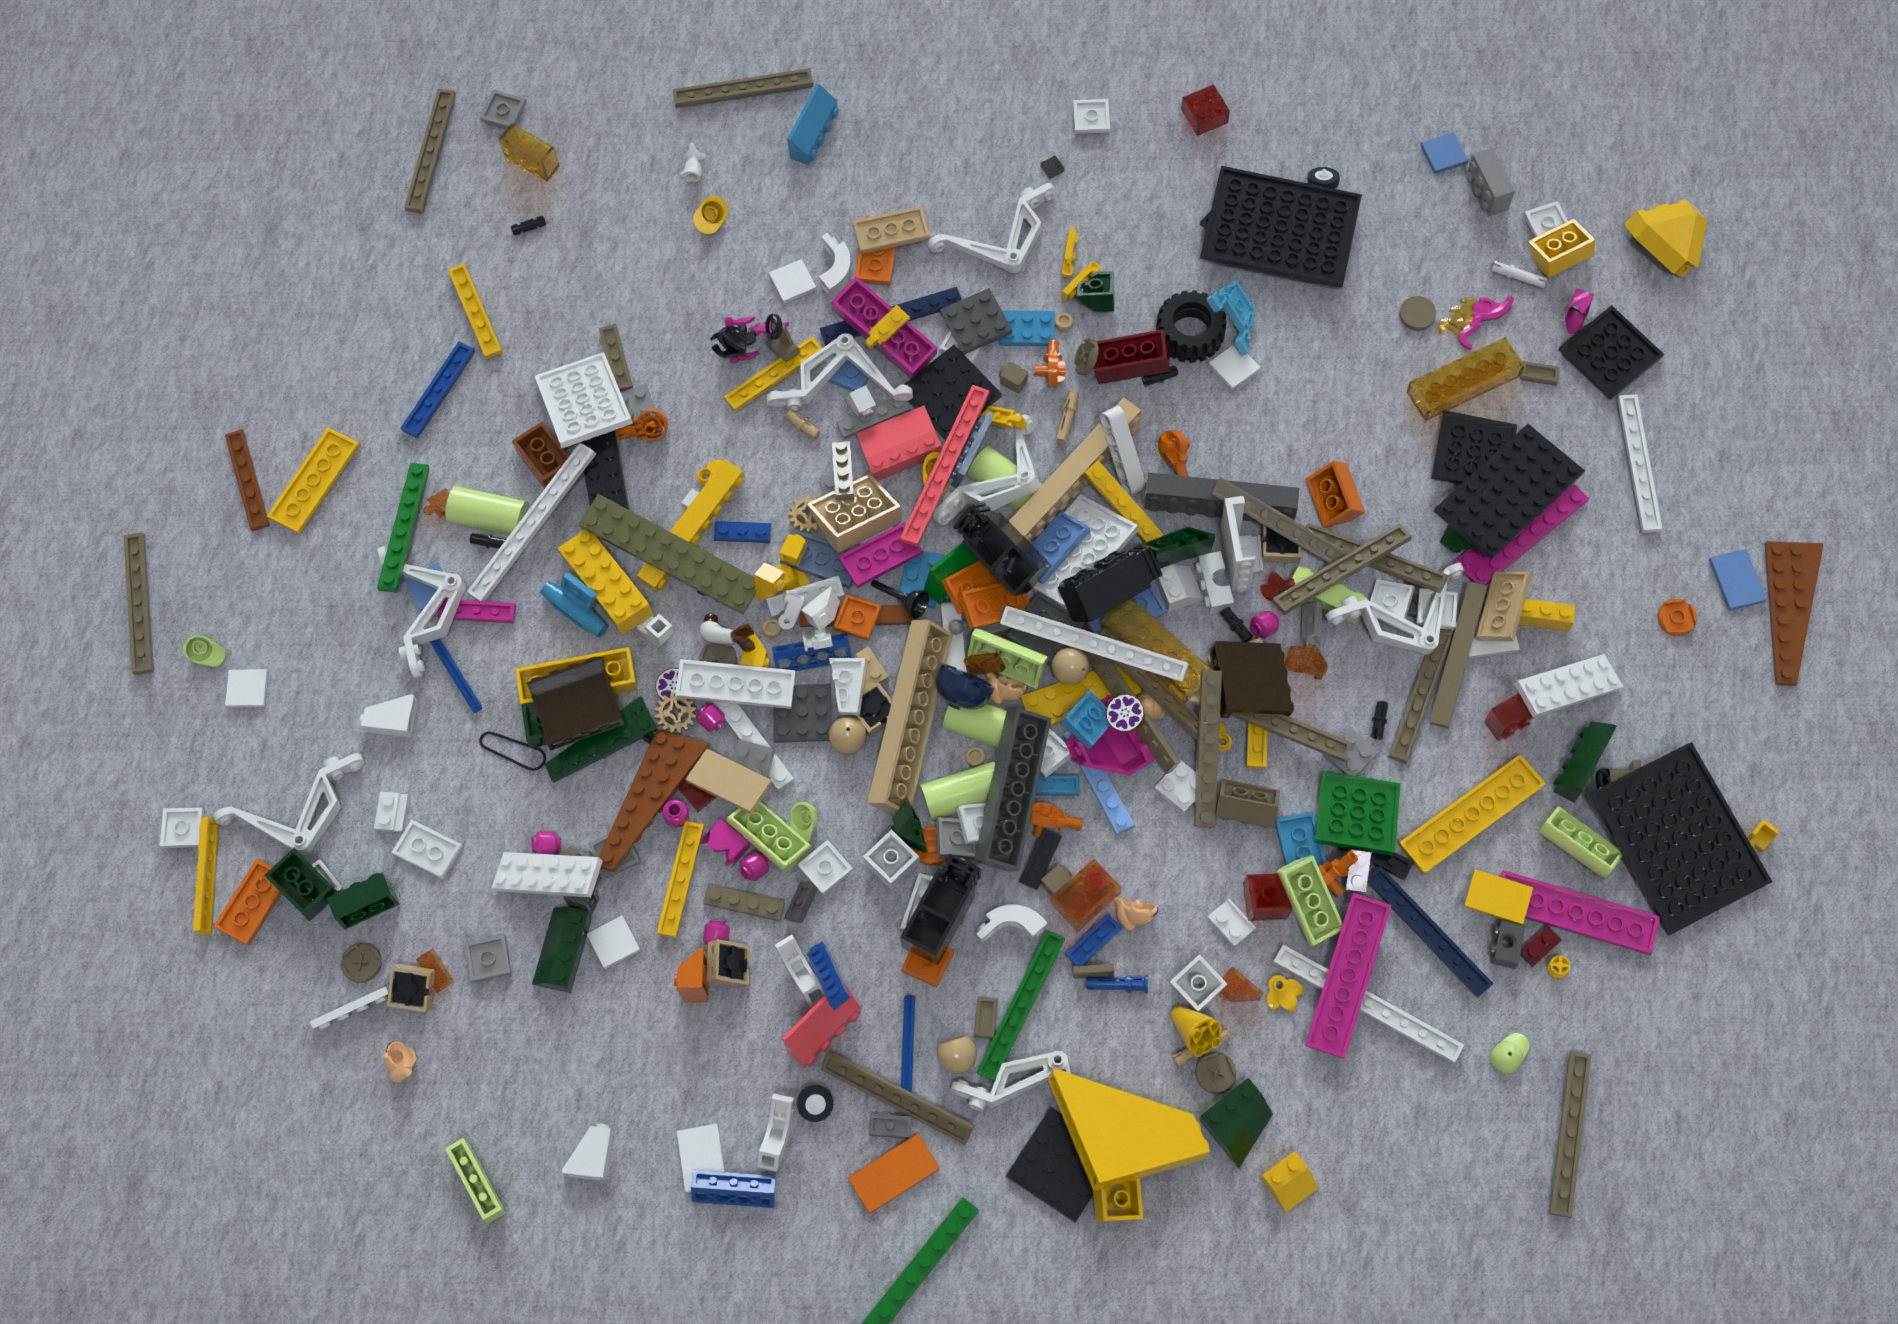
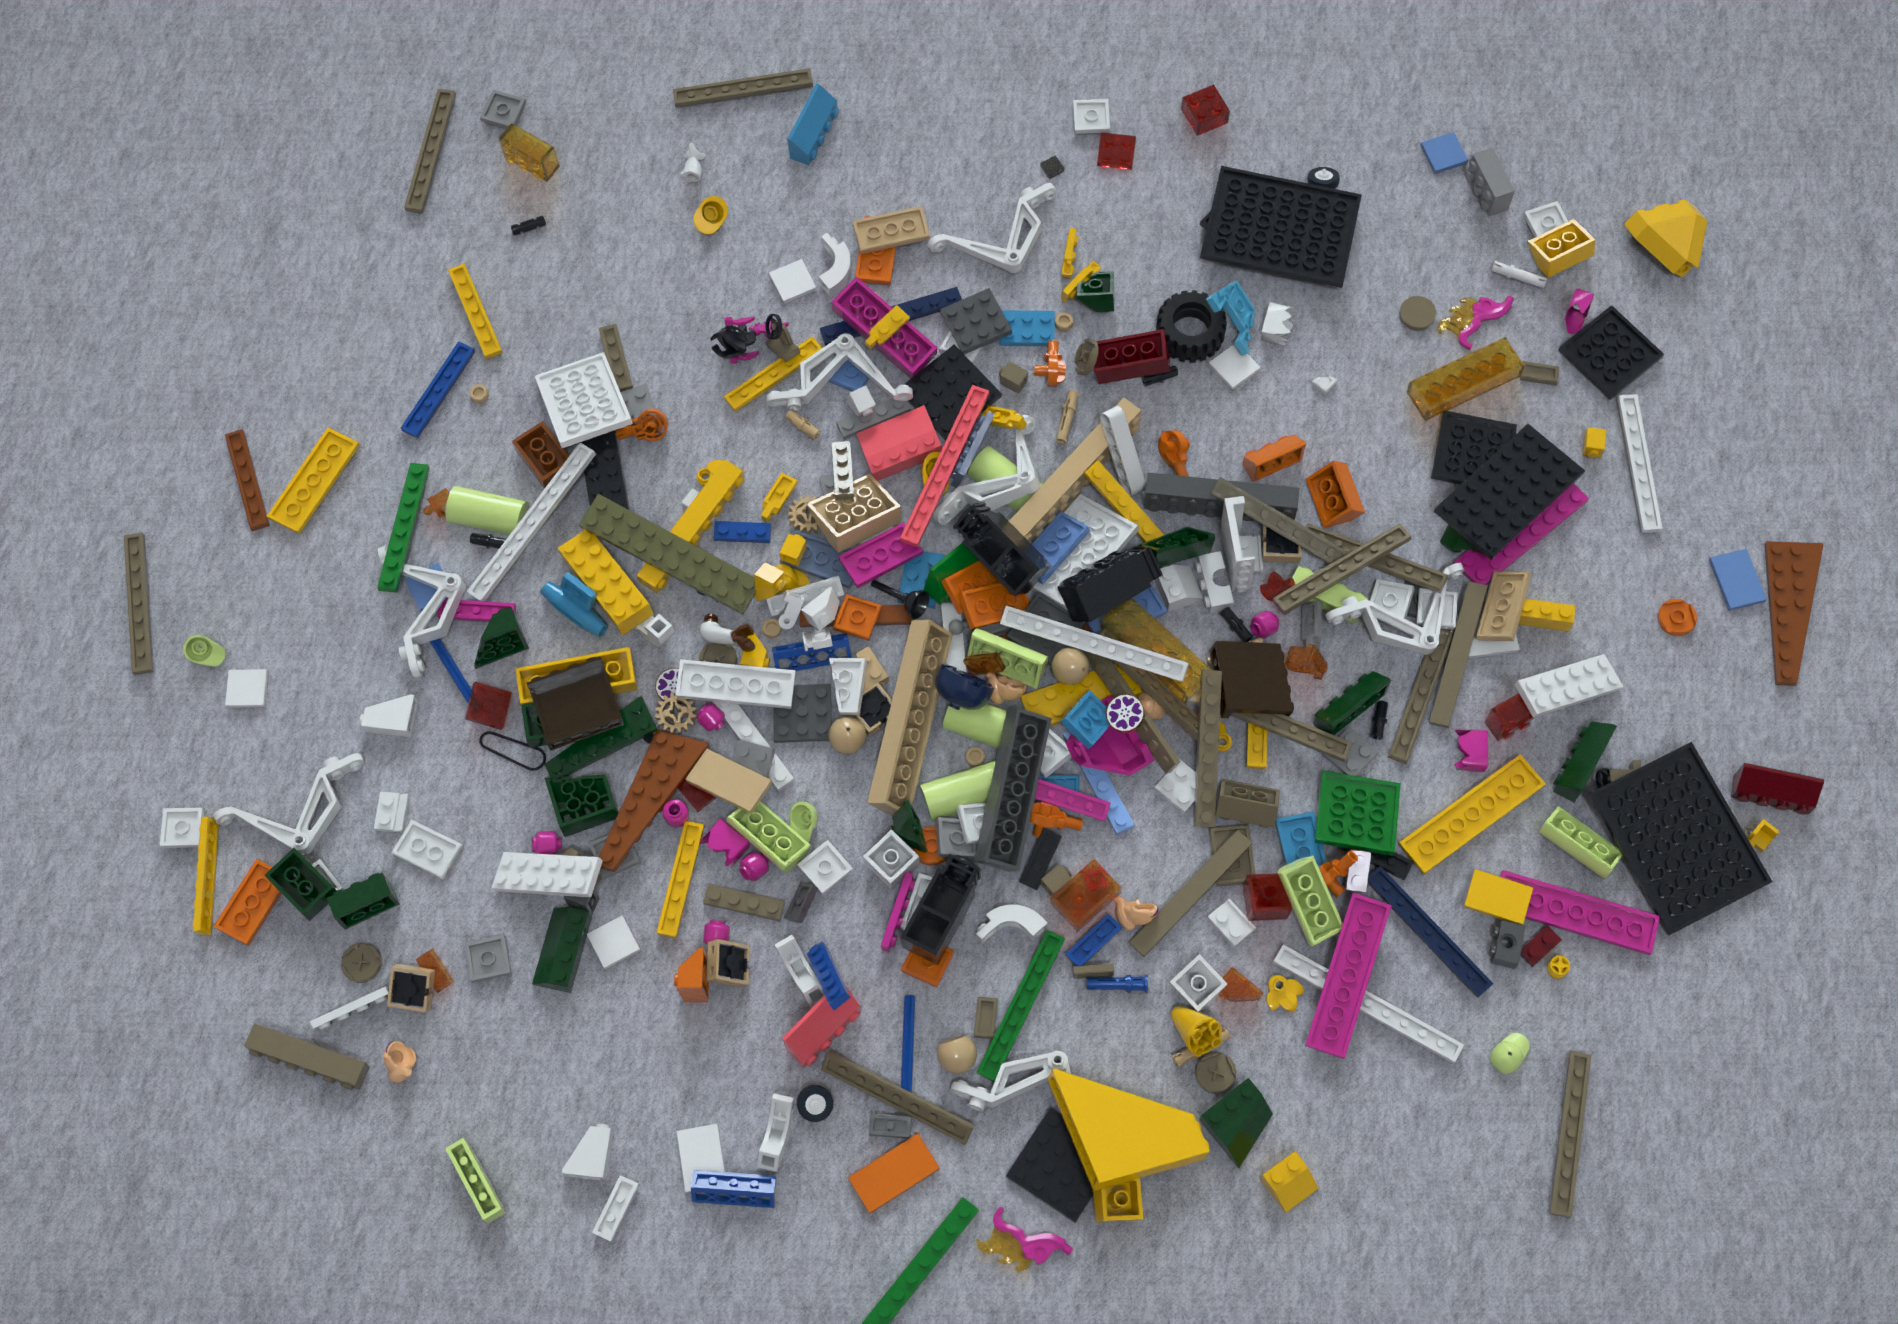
none -> dark tan brick [244,1024,369,1090]
none -> clear red plate [464,682,512,730]
none -> tan tile [469,384,489,404]
none -> dark green wedge [474,607,529,669]
none -> dark green wedge [545,775,619,837]
none -> white plate [592,1175,639,1242]
none -> yellow hinge [761,473,798,523]
none -> dark pink plate [881,872,916,953]
none -> piece [976,1207,1073,1271]
none -> dark pink plate [1035,779,1111,822]
none -> clear red plate [1097,132,1136,170]
none -> dark tan tile [1129,830,1253,957]
none -> dark tan tile [1209,825,1256,887]
none -> orange slope [1242,434,1306,482]
none -> white piece [1261,302,1297,345]
none -> white tile [1311,376,1338,395]
none -> dark green slope [1313,671,1391,735]
none -> dark pink piece [1454,730,1488,772]
none -> yellow brick [1582,427,1606,458]
none -> dark red slope [1731,763,1824,815]

